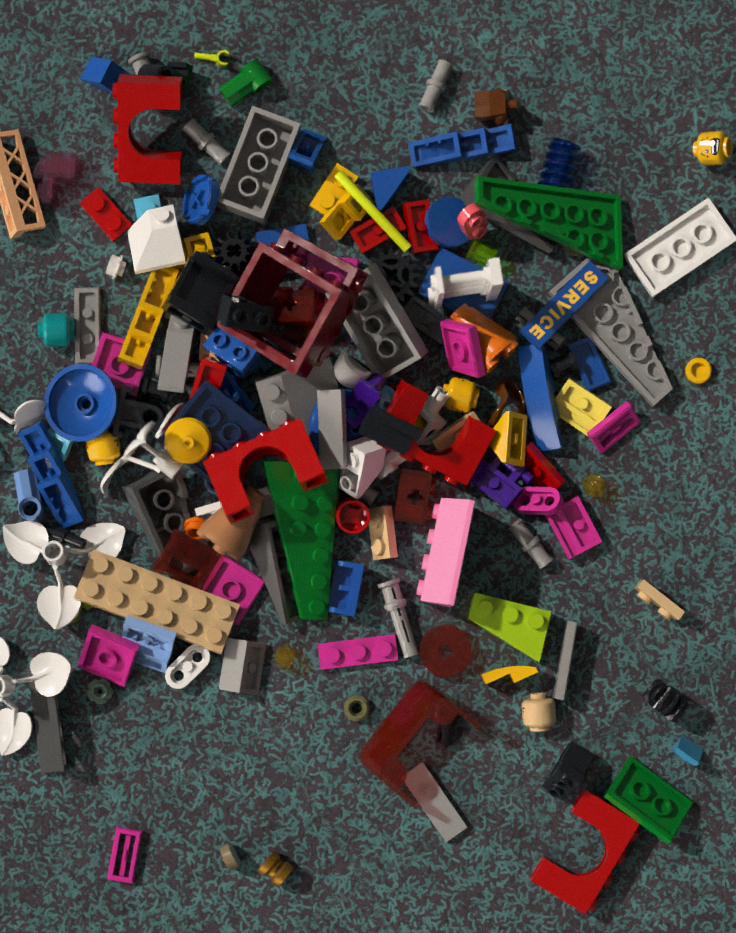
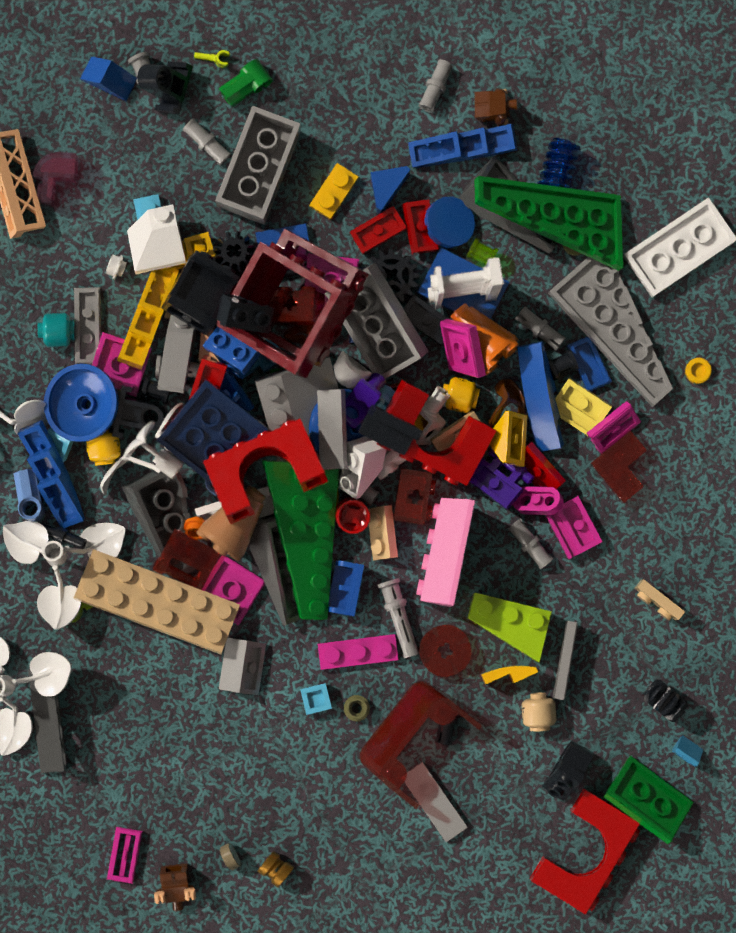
dark pink tile [77,624,141,687] -> none
red plate [79,187,132,243] -> none
sand green plate [87,678,113,704] -> none
red arch [113,74,183,184] -> none
light blue slope [122,615,177,673] -> none
yellow piece [164,417,212,464] -> none
white plate [165,645,211,689] -> none
blue tile [182,174,219,226] -> none
clear yellow plate [274,643,296,669] -> none
blue slope [288,128,327,174] -> none
yellow slope [319,184,374,240] -> none
neon yellow bar [334,170,412,252] -> none
coral plate [457,203,488,240] -> none
blue tile [520,261,608,350] -> none
clear yellow plate [581,474,607,497] -> none
yellow head [693,131,733,165] -> none
none -> reddish brown piece [154,863,196,911]
none -> medium azure plate [300,683,332,715]
none -> clear red plate [590,430,647,504]

